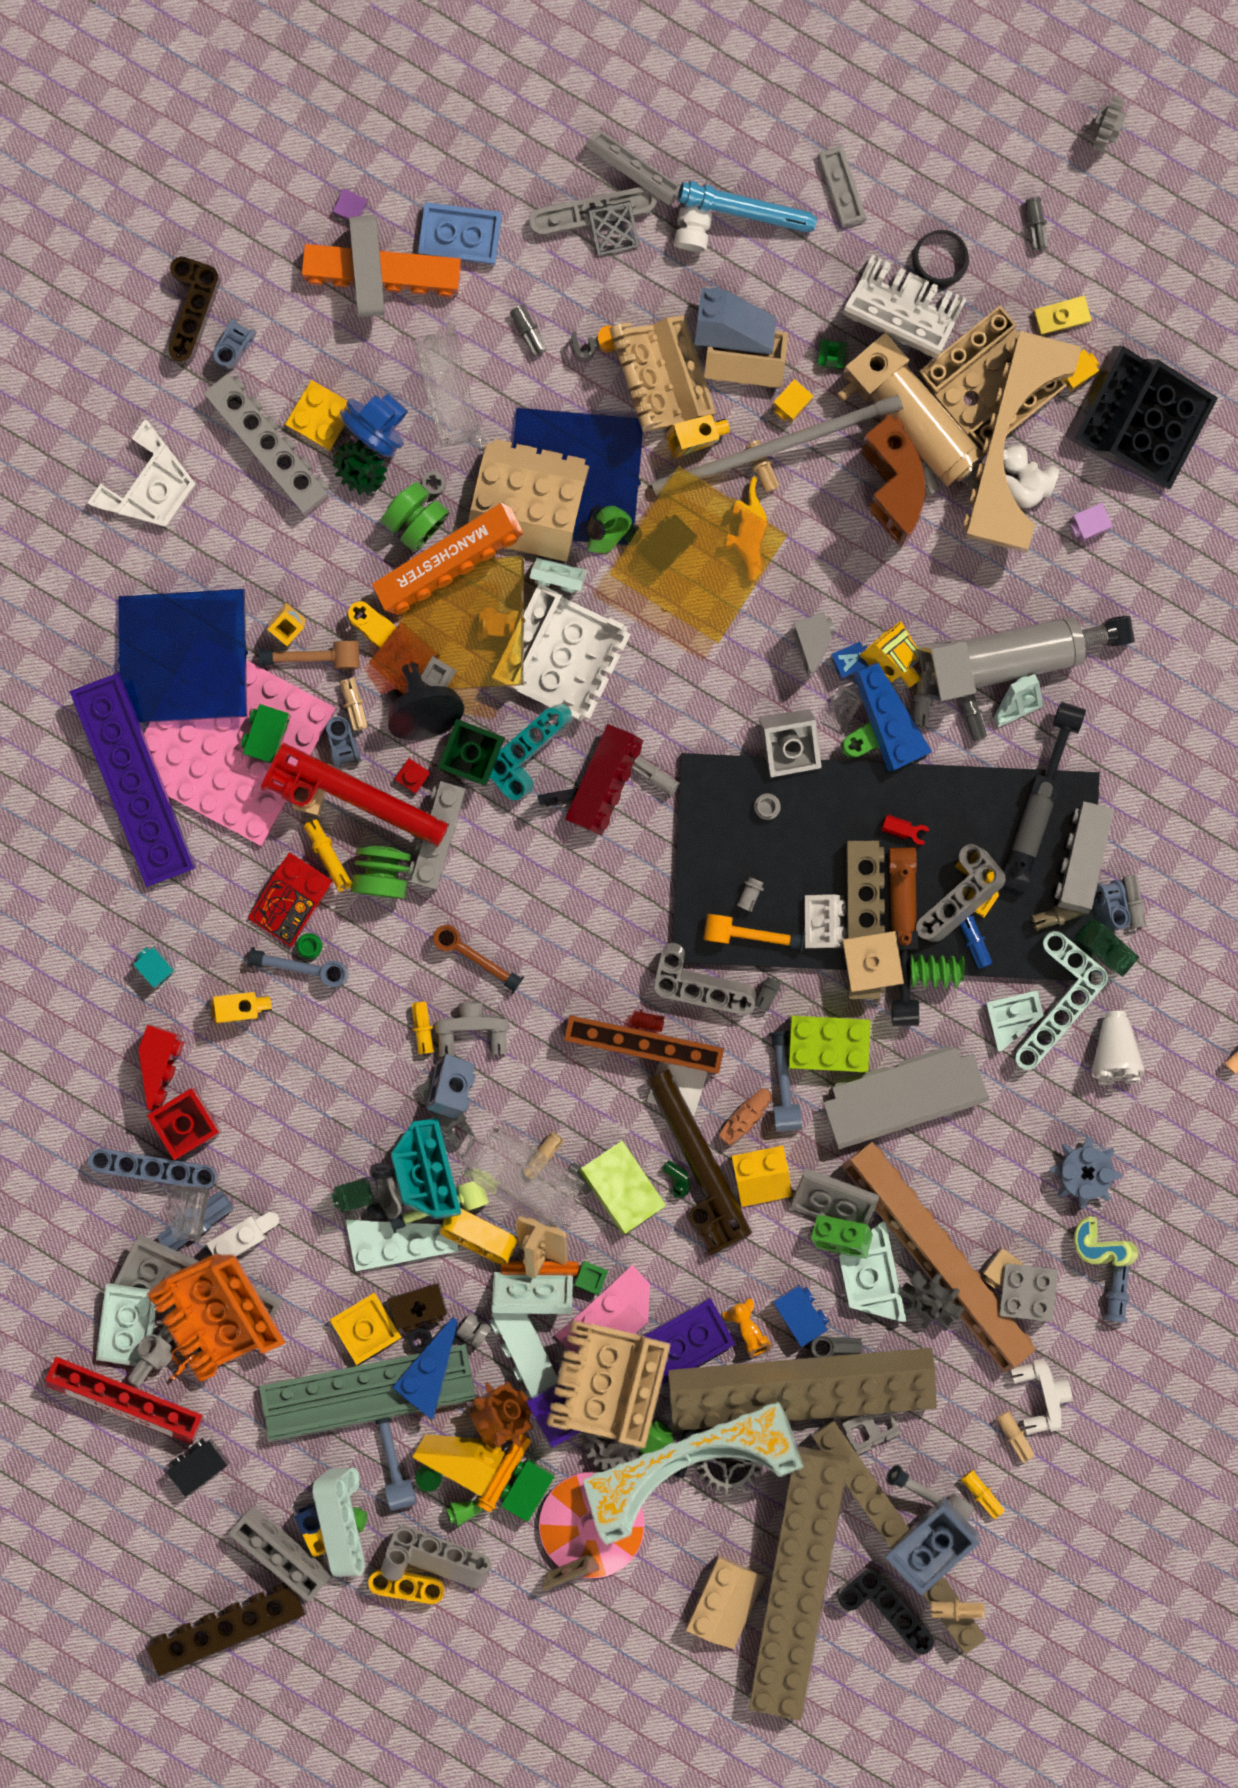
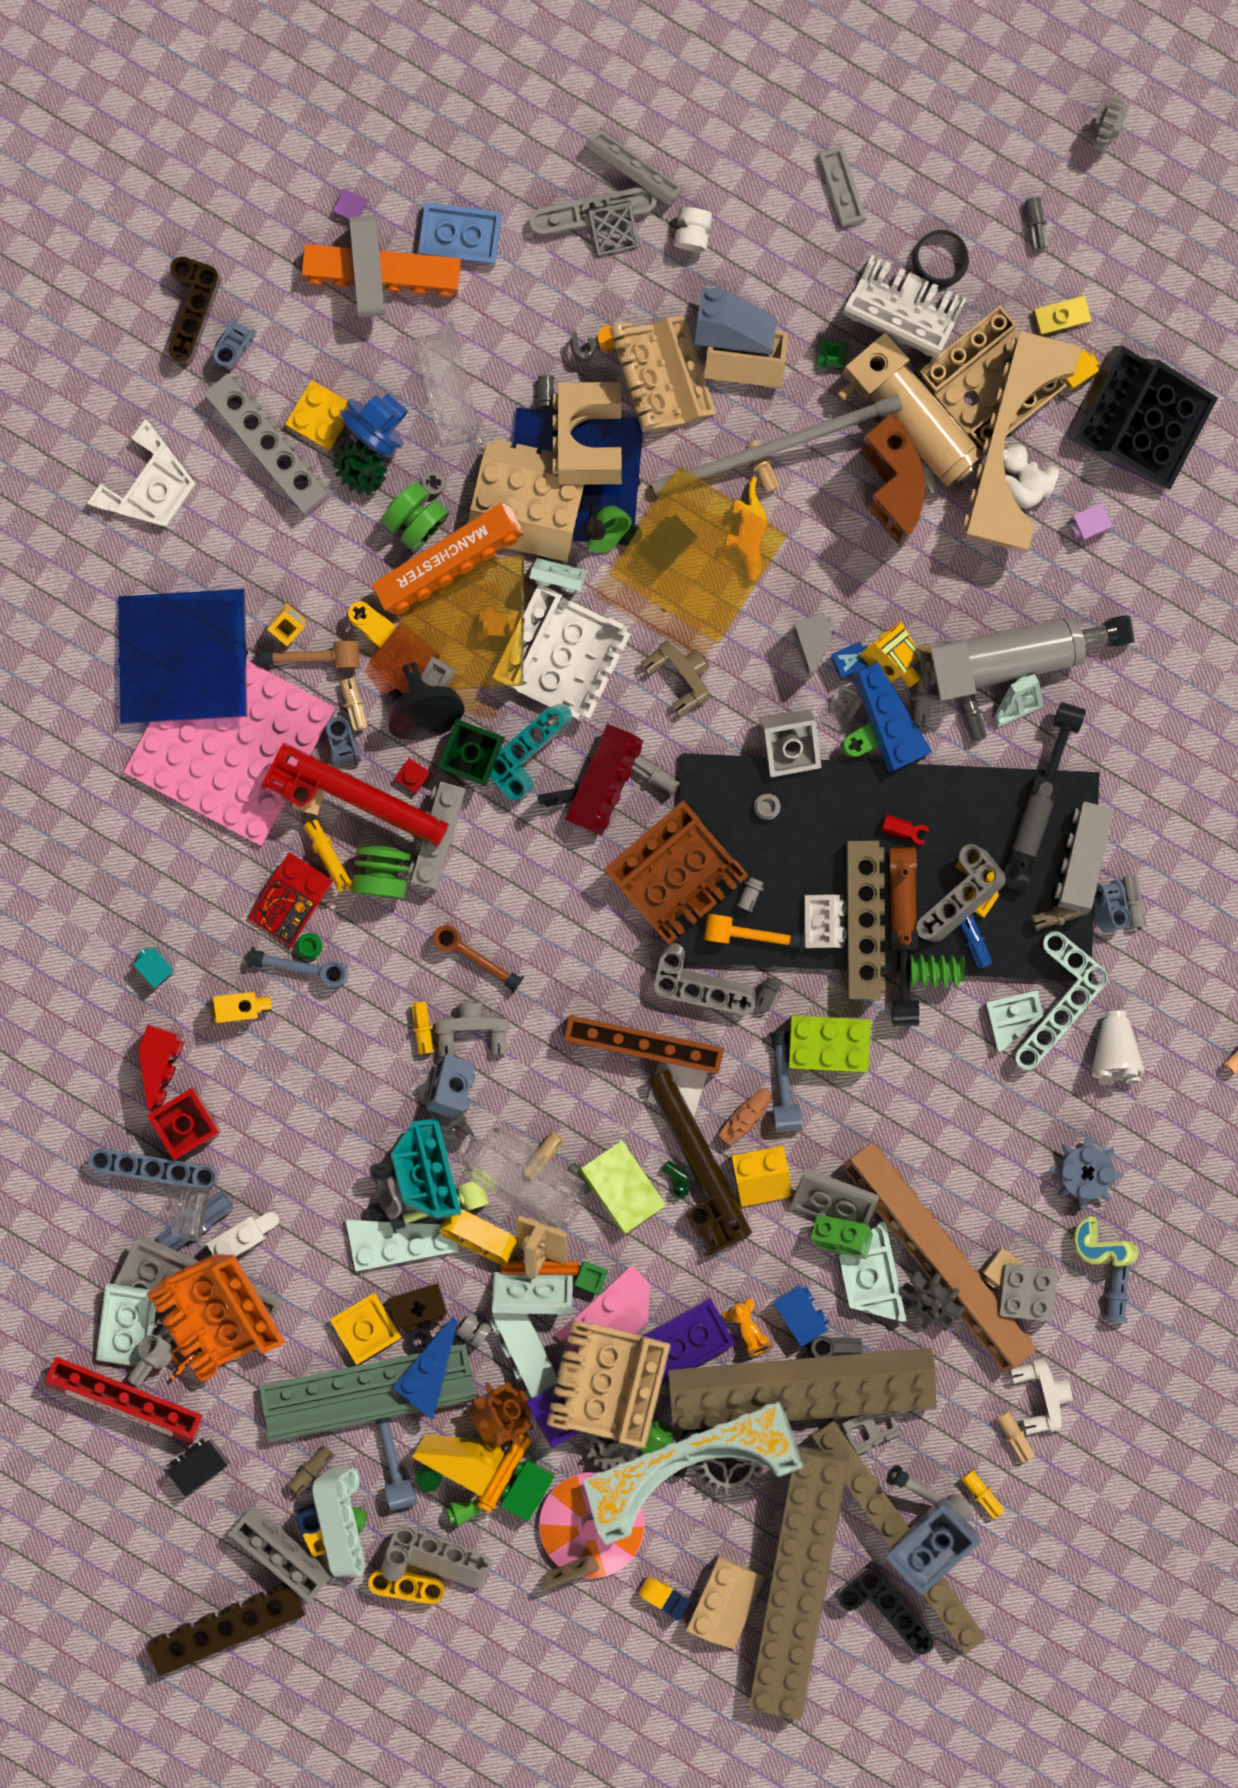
dark purple plate [69,672,196,887] -> none
green brick [240,704,291,764] -> none
clear green brick [331,1178,375,1213] -> none
dark grey axle [510,304,546,356] -> none
clear red pin [631,1009,665,1032] -> none
yellow torso [665,415,730,459] -> none
dark azure cylinder [678,181,817,233] -> none
yellow brick [773,379,814,423] -> none
light grey slope [823,1046,989,1149] -> none
tan plate [843,931,904,992] -> none
tan axle [932,1599,985,1621] -> none
clear green brick [1076,918,1140,977] -> none
none -> dark tan pin [287,1445,335,1495]
none -> dark grey pin [536,375,554,409]
none -> tan arch [553,382,622,485]
none -> dark orange slope [604,800,749,945]
none -> leg [638,1575,691,1622]
none -> dark tan connector [641,640,710,717]

